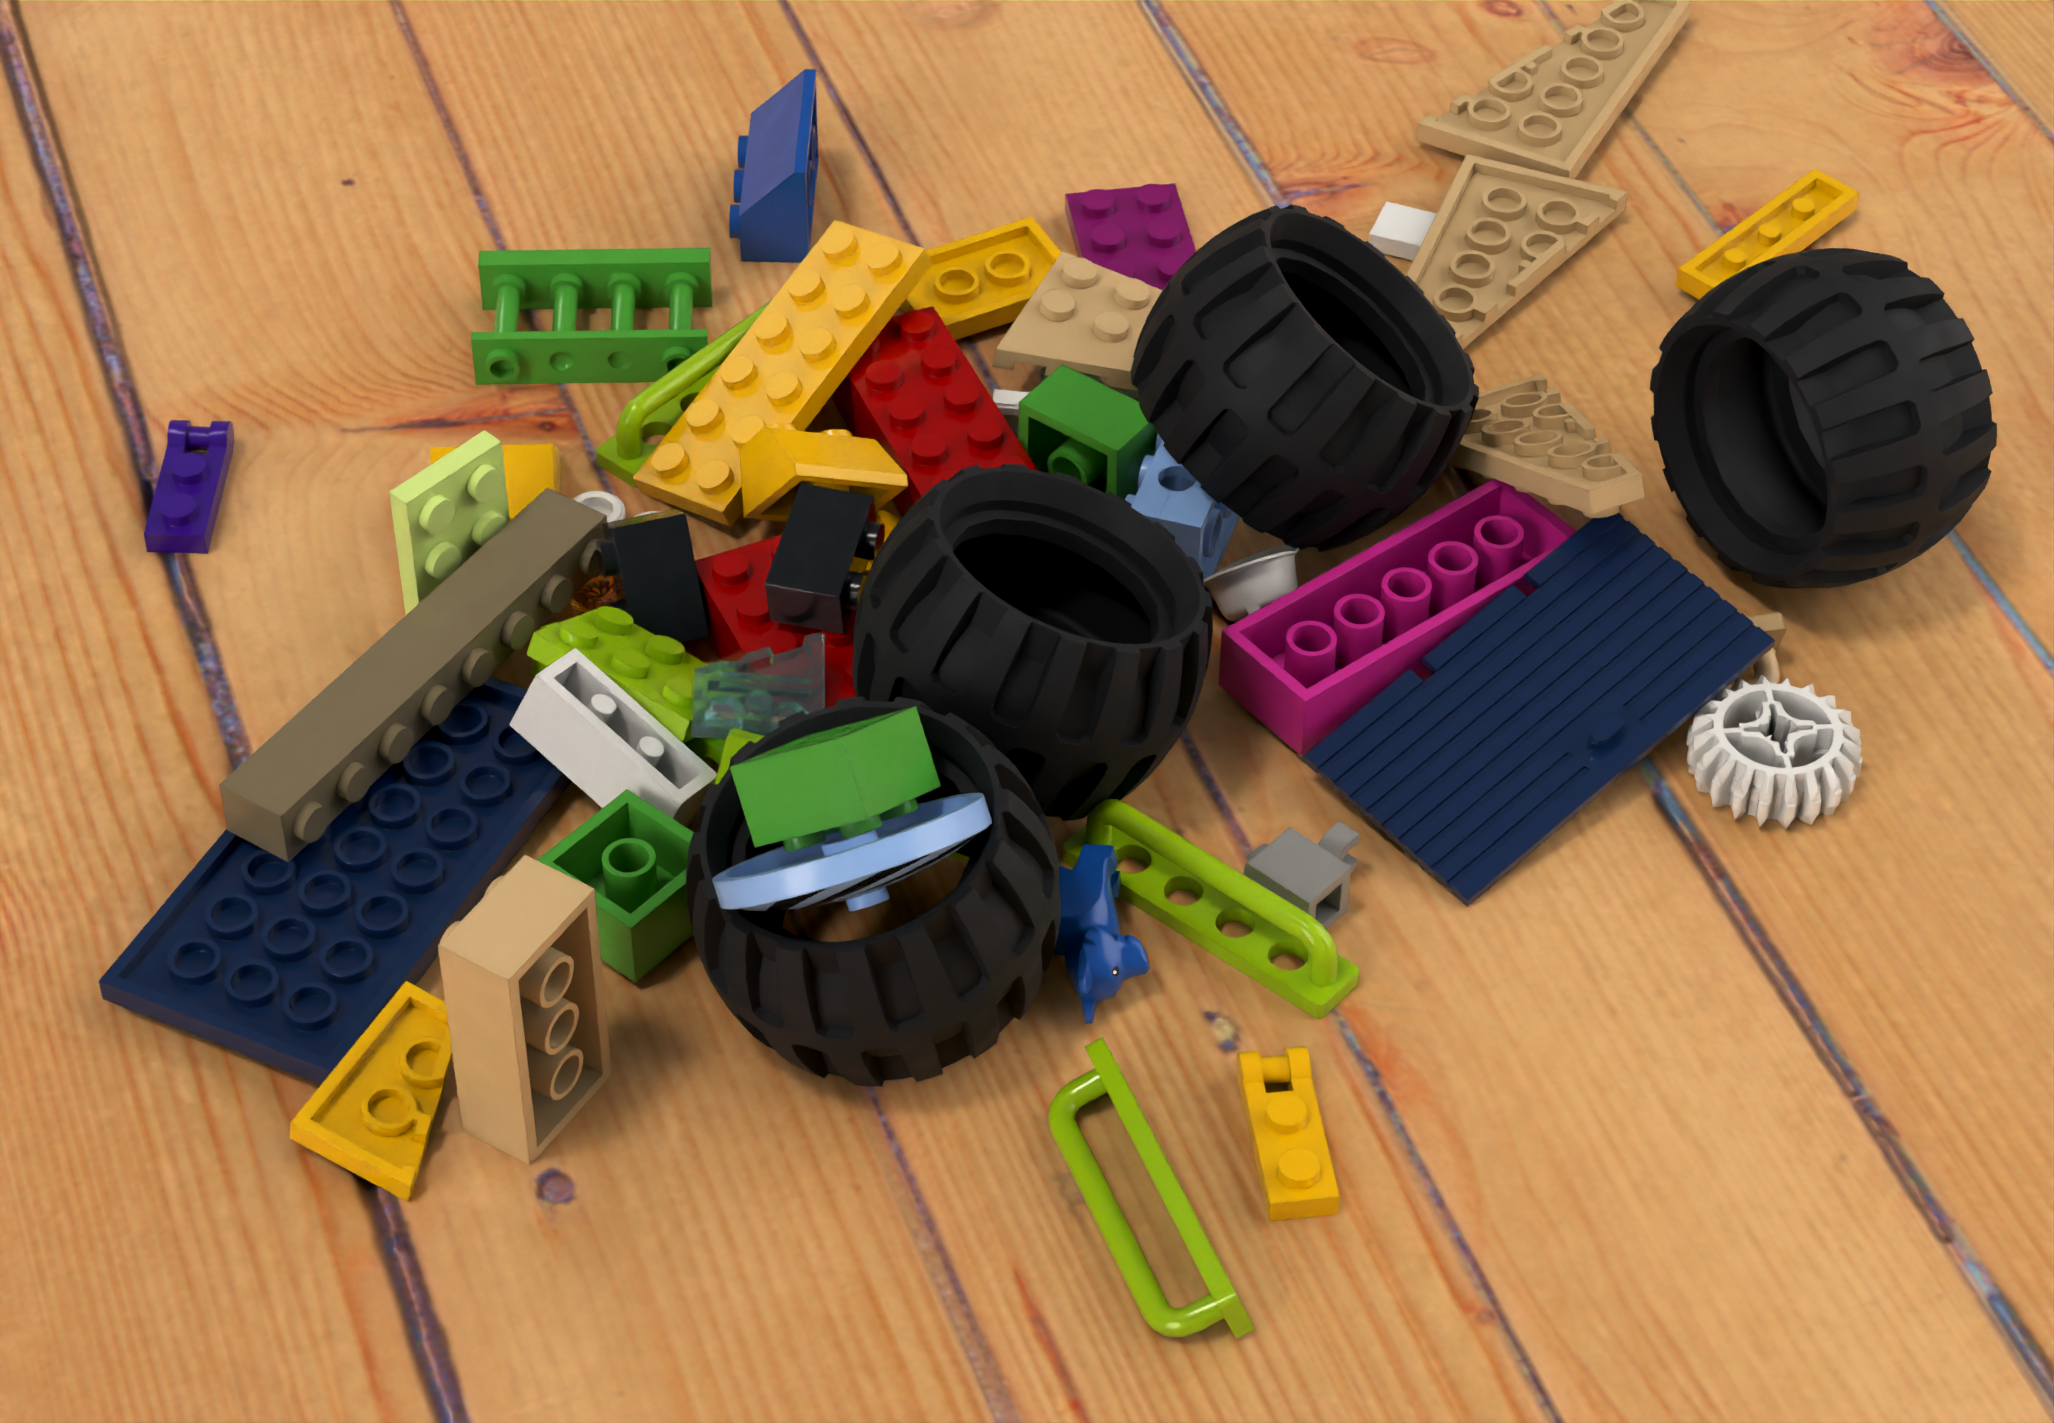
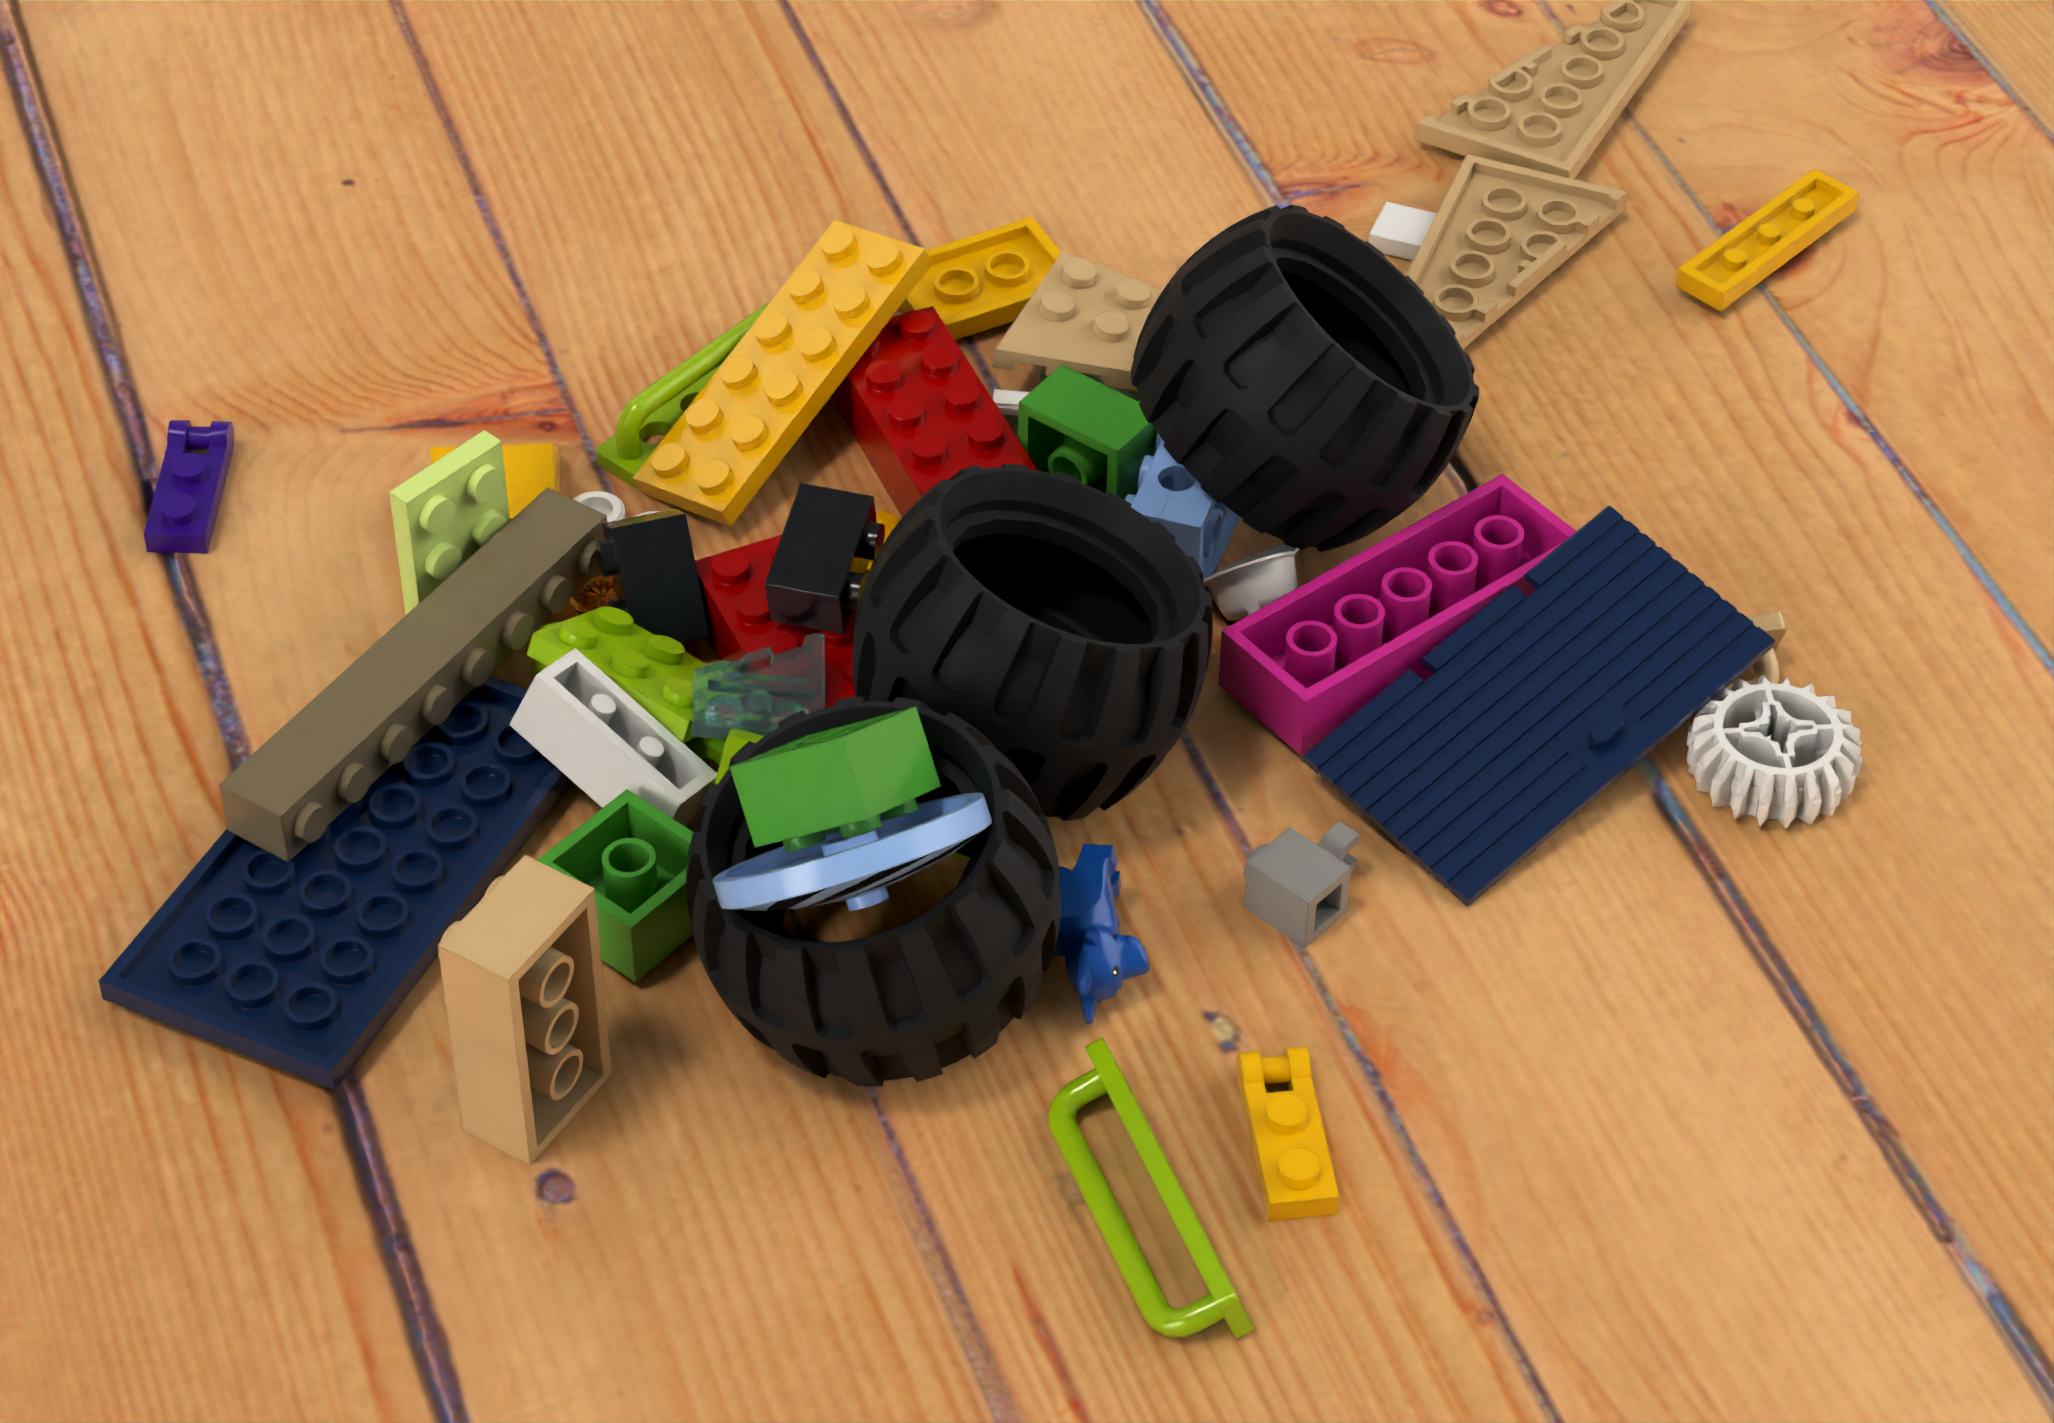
yellow wing [290,981,453,1203] -> none
bright green fence [471,248,713,385] -> none
blue slope [729,69,819,263] -> none
yellow slope [739,423,908,522] -> none
lime piece [1063,799,1359,1019] -> none
magenta plate [1065,183,1196,290] -> none
tan wing [1450,374,1644,518] -> none
black tyre [1650,248,1997,588] -> none

